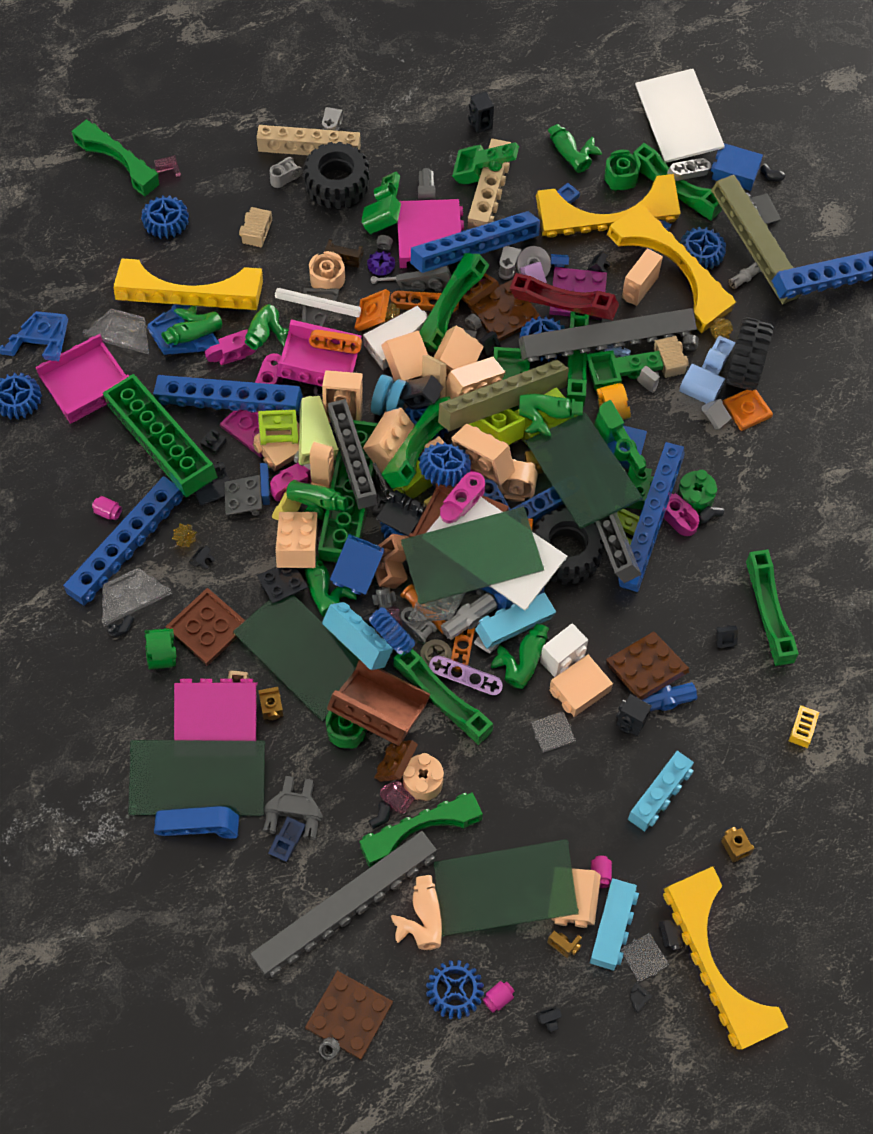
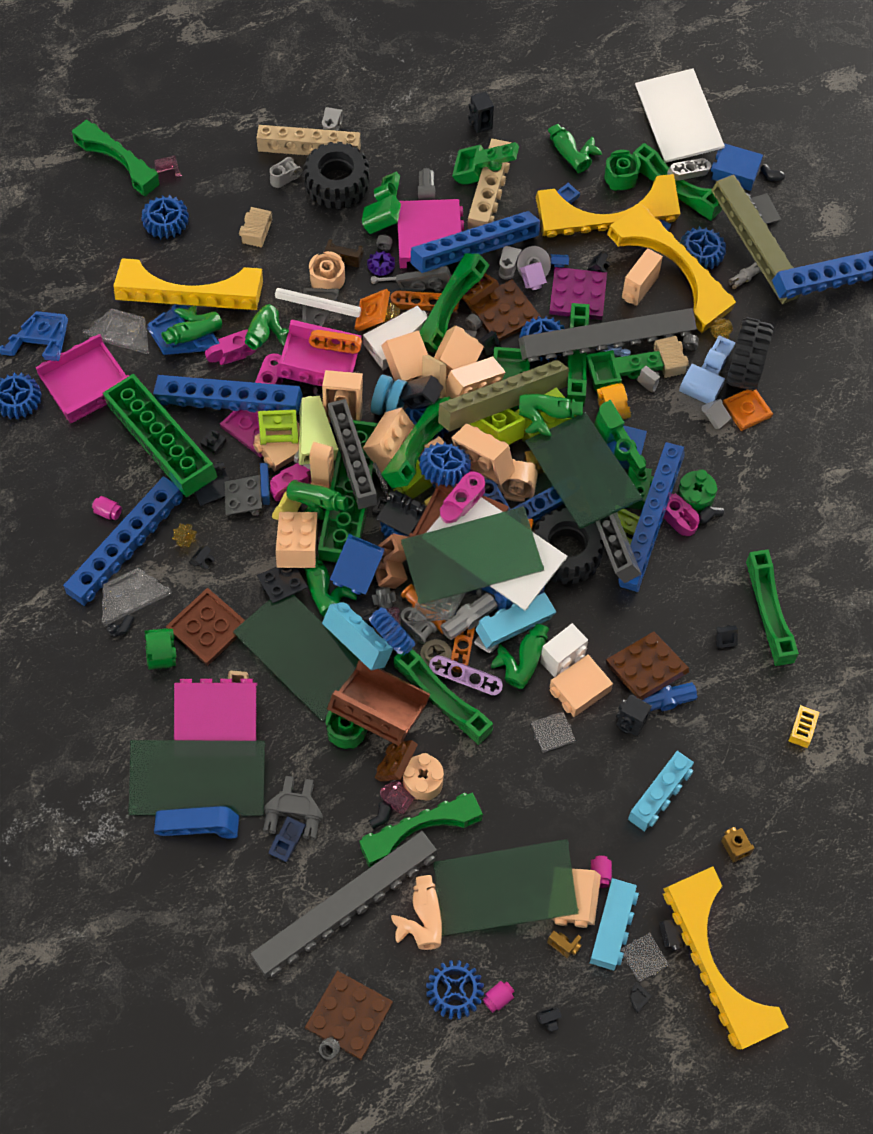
pearl gold brick [258,687,283,720] -> none
dark red arch [509,273,619,320] -> none

